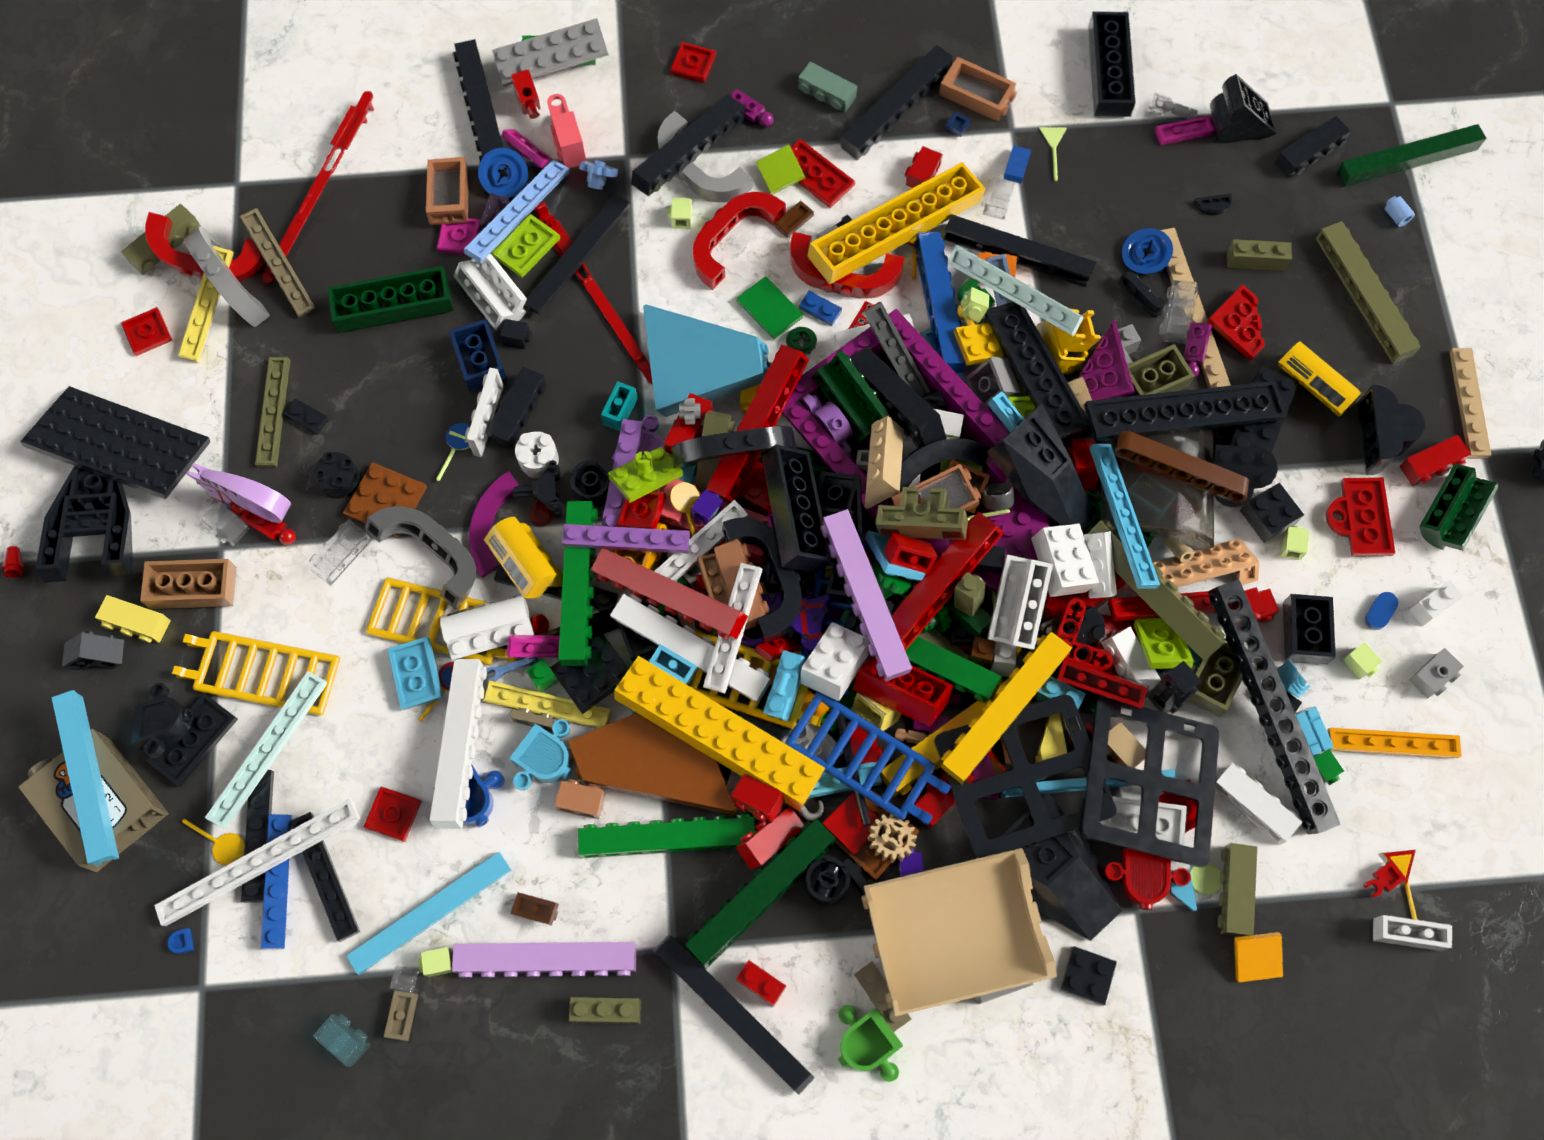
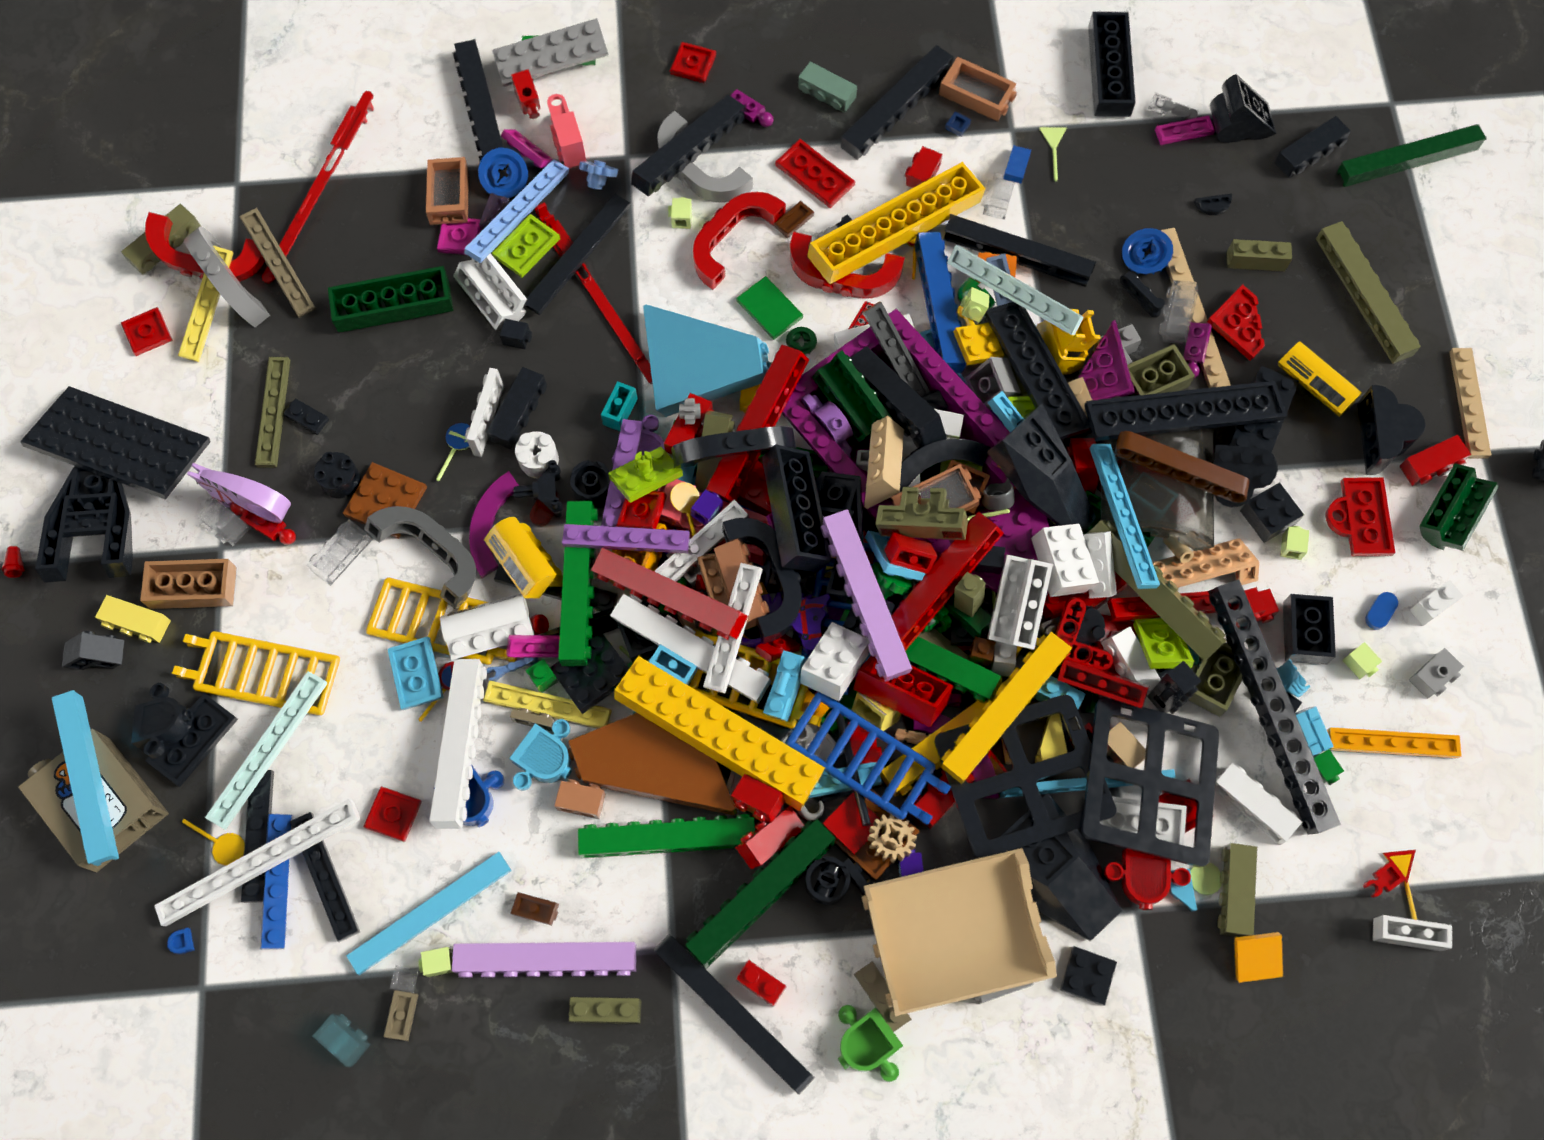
dark blue brick [449,319,507,391] -> none
lime tile [756,144,805,195] -> none
blue plate [799,290,842,326] -> none
light blue brick [1385,196,1415,227] -> none

